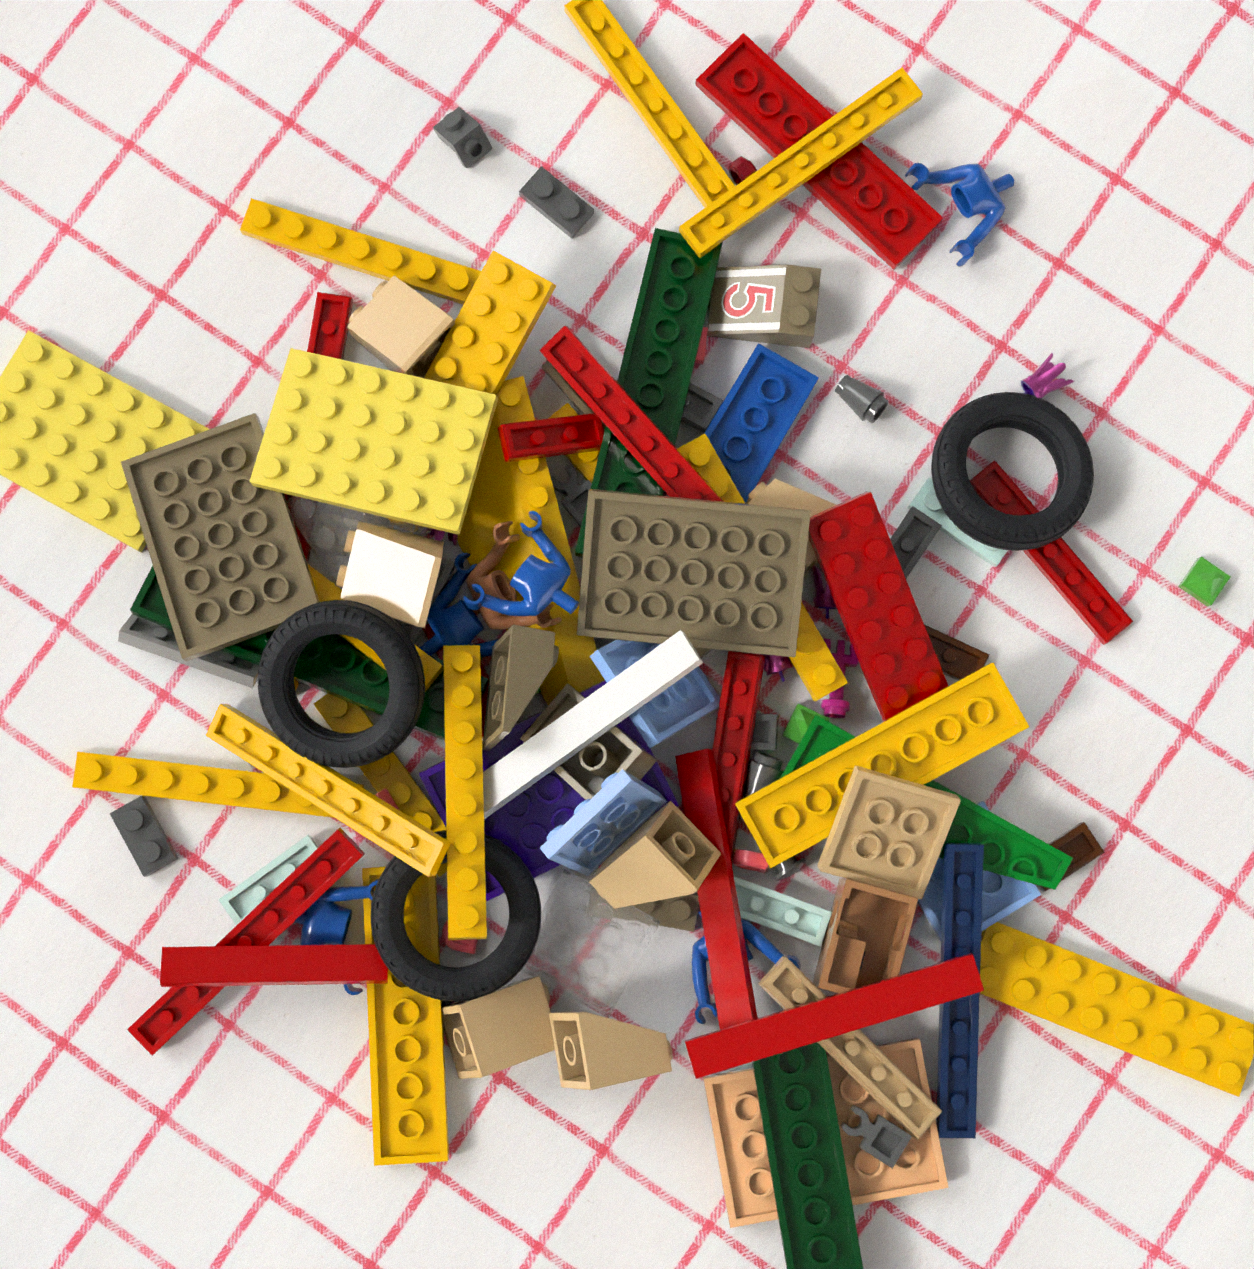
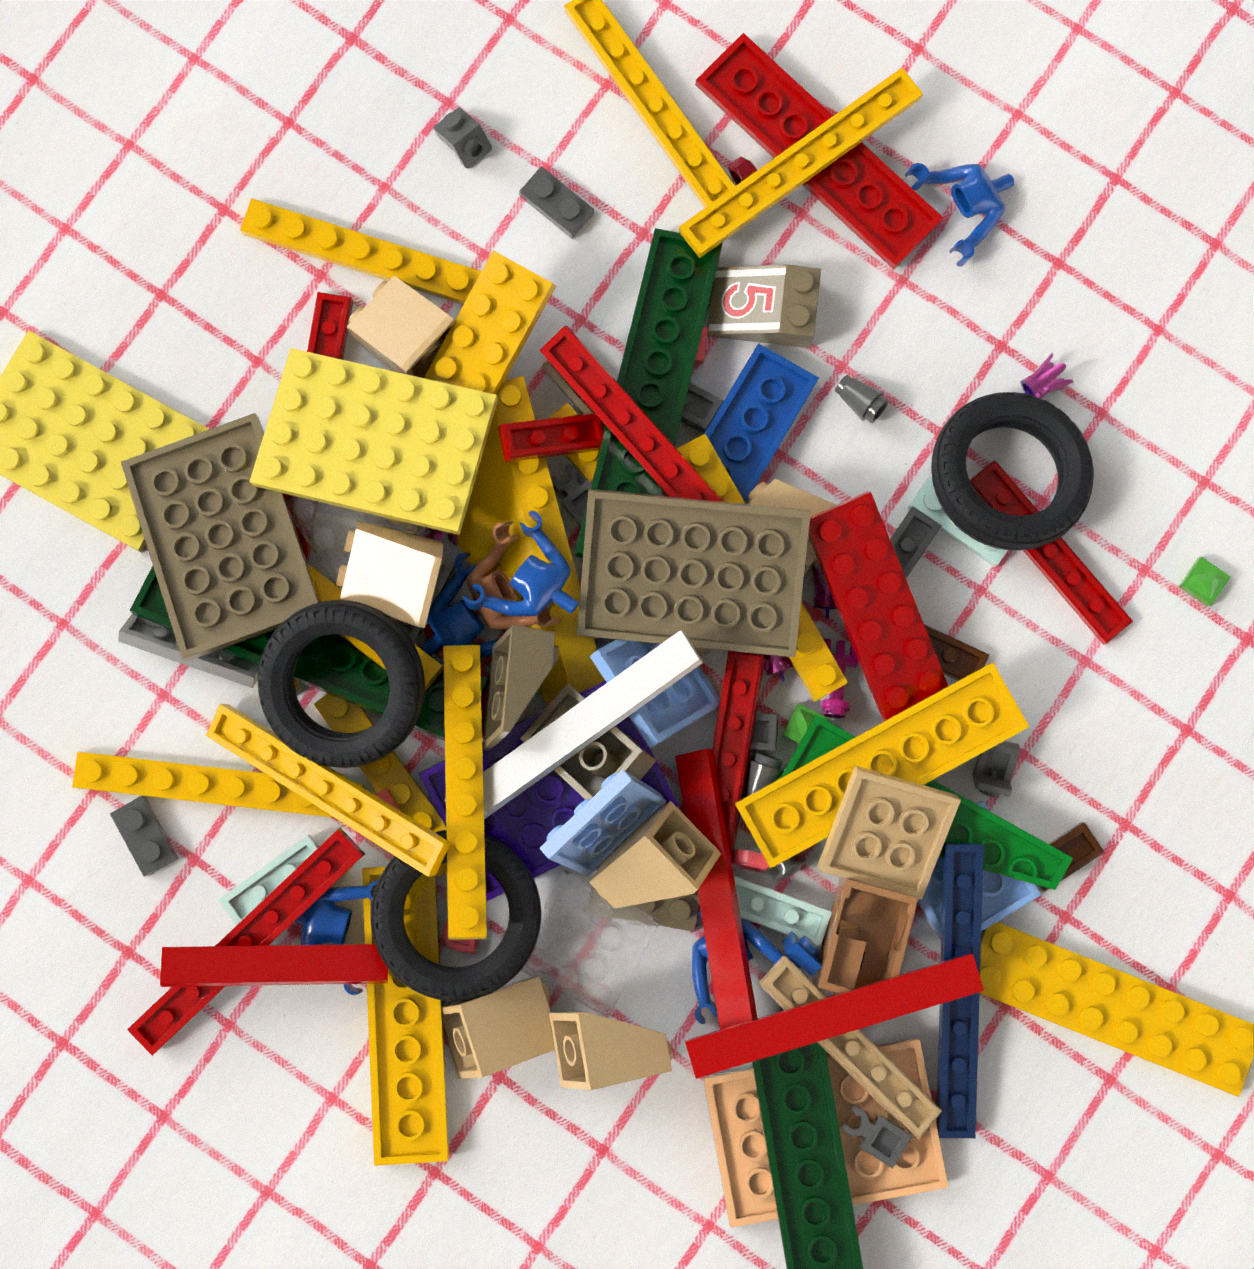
none -> blue plate [782,931,822,976]
none -> dark grey bracket [972,741,1020,797]

